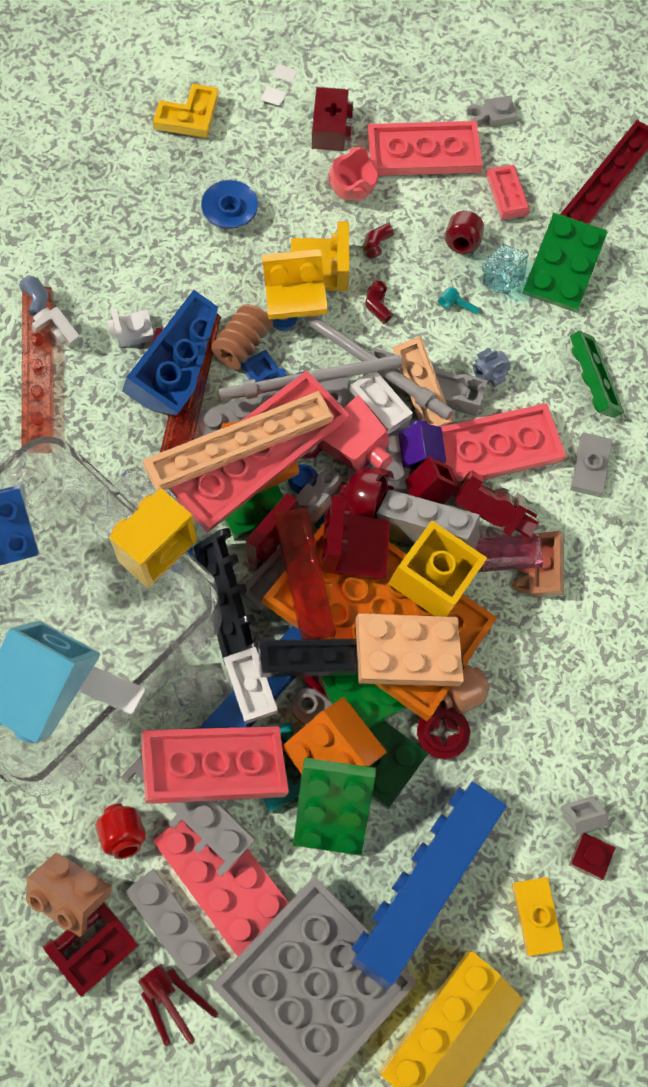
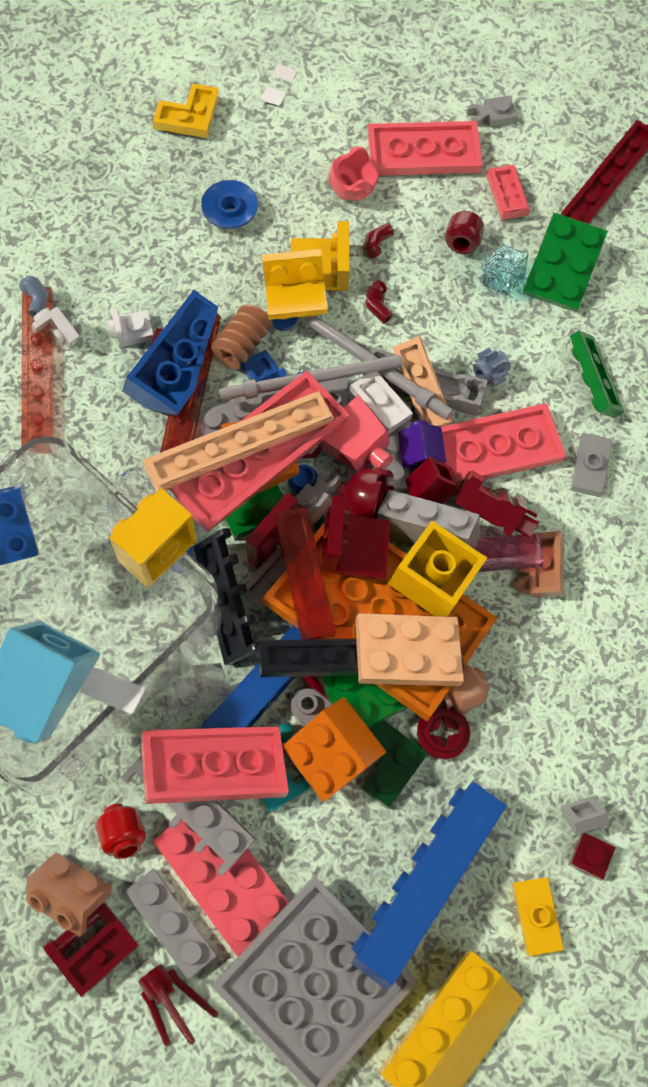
white plate [223,647,278,724] -> none
green plate [293,758,376,856] -> none
dark red brick [311,87,354,151] -> none
teal hand [438,287,480,315] -> none

